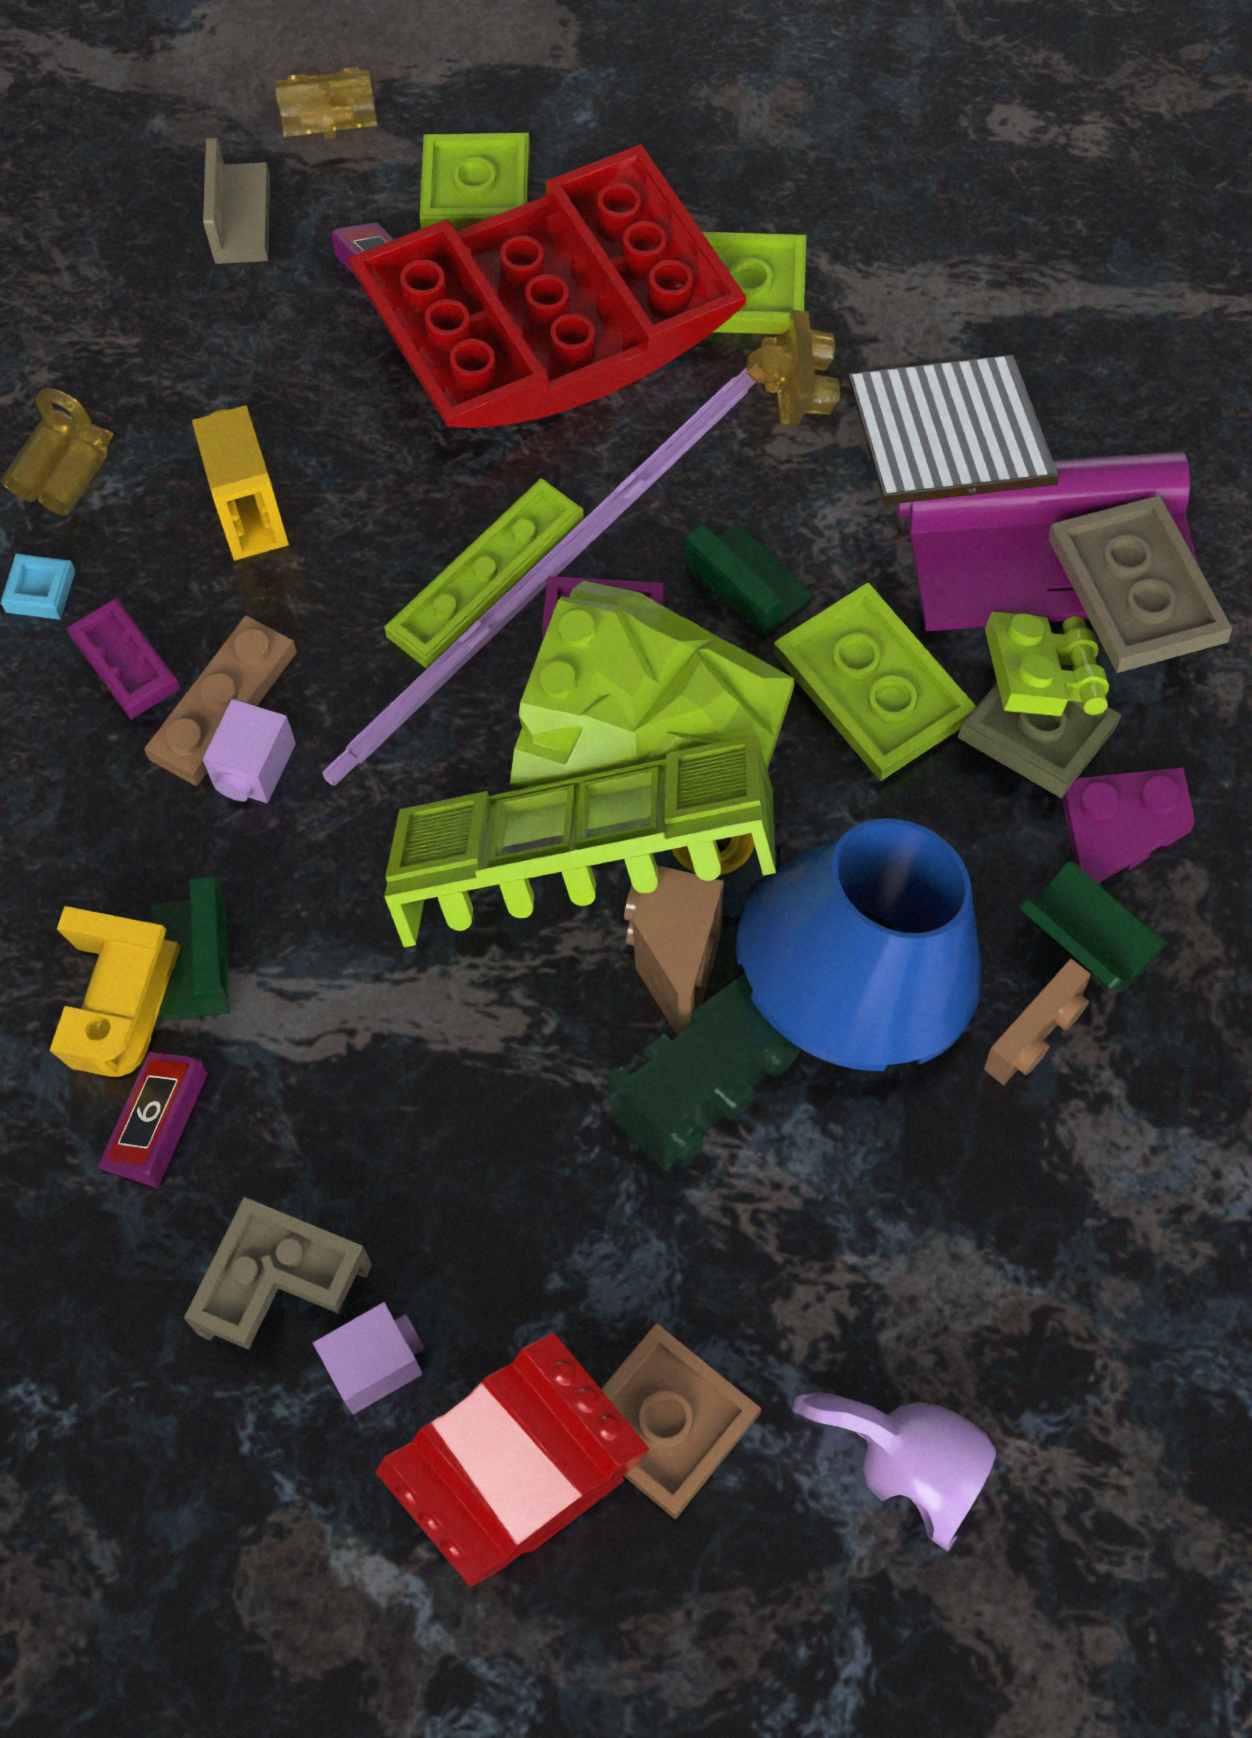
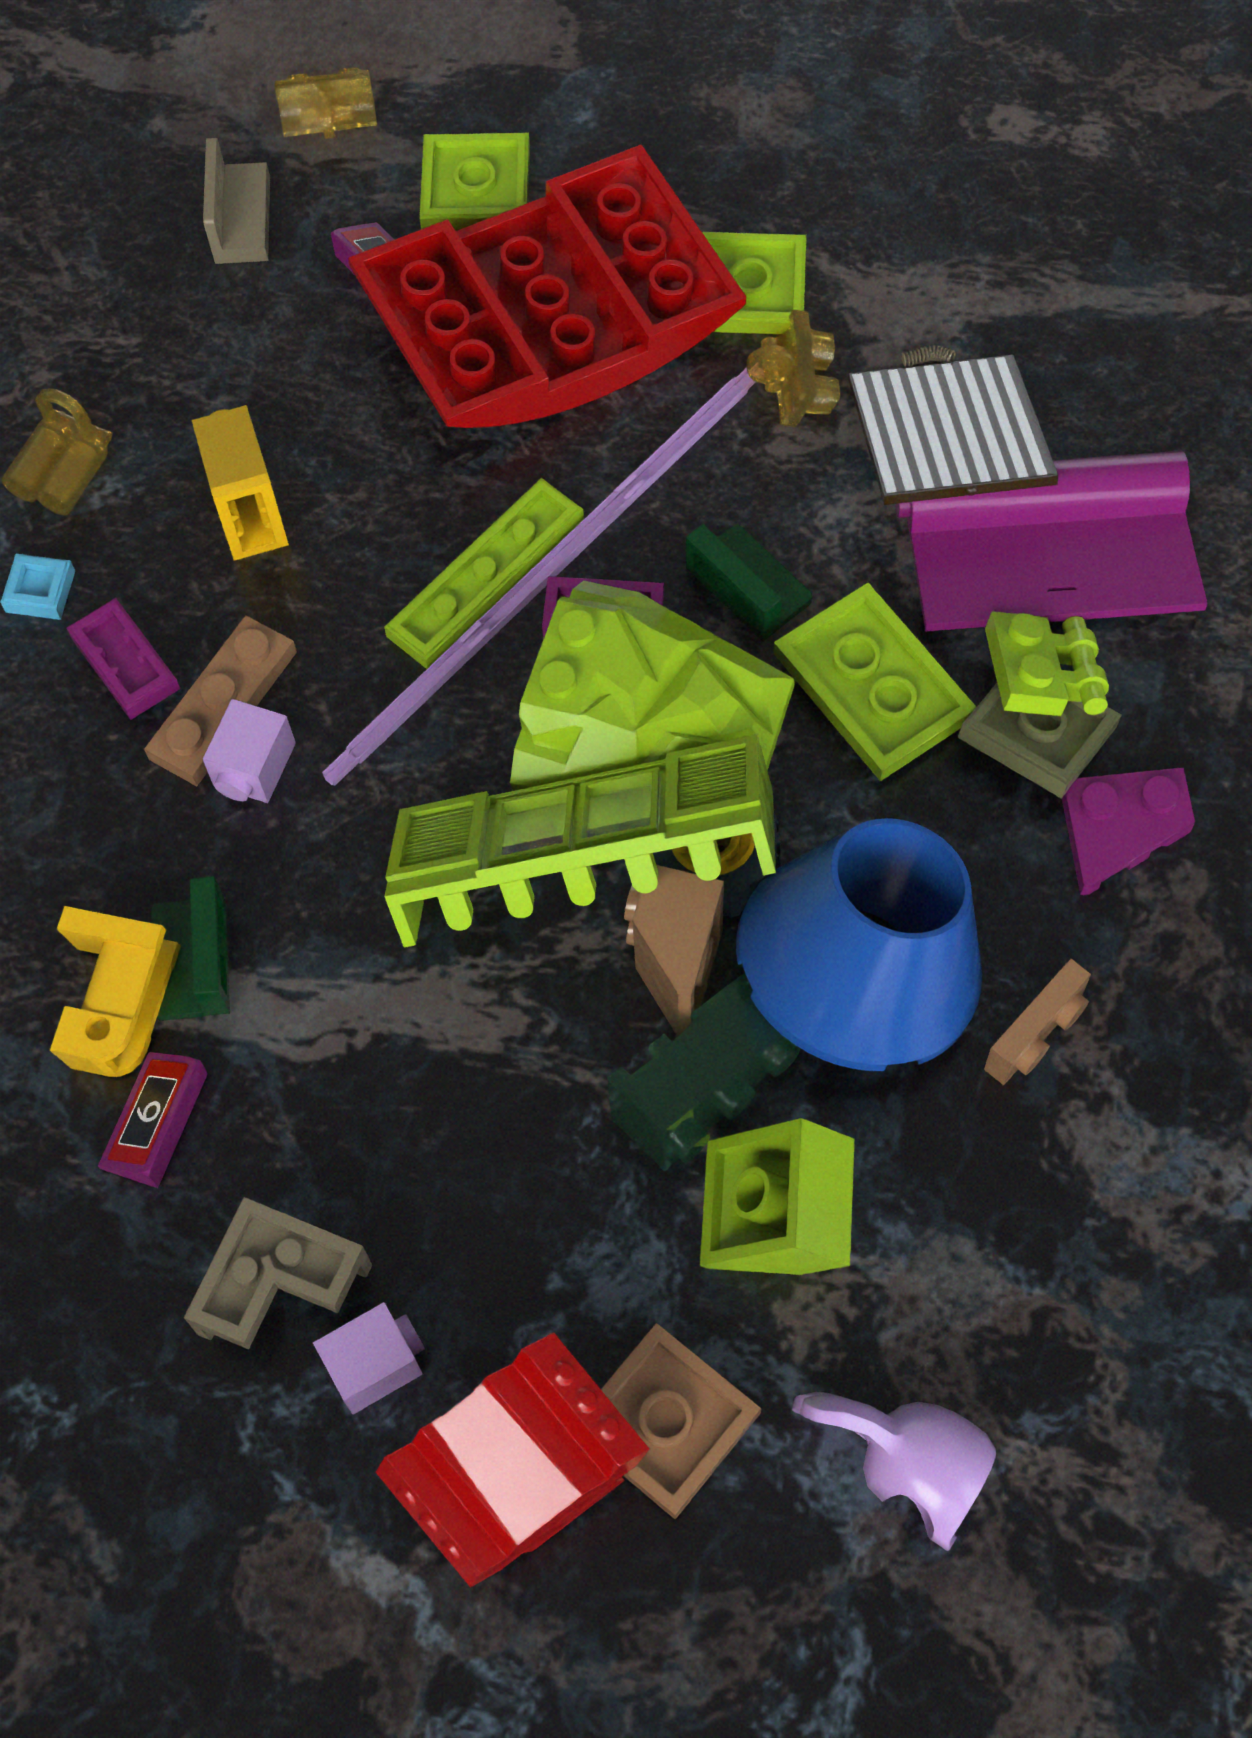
dark green panel [1018,860,1168,990] -> none
dark tan plate [1048,495,1232,673] -> none
none -> lime slope [700,1118,855,1275]
none -> dark tan leg [901,345,956,368]

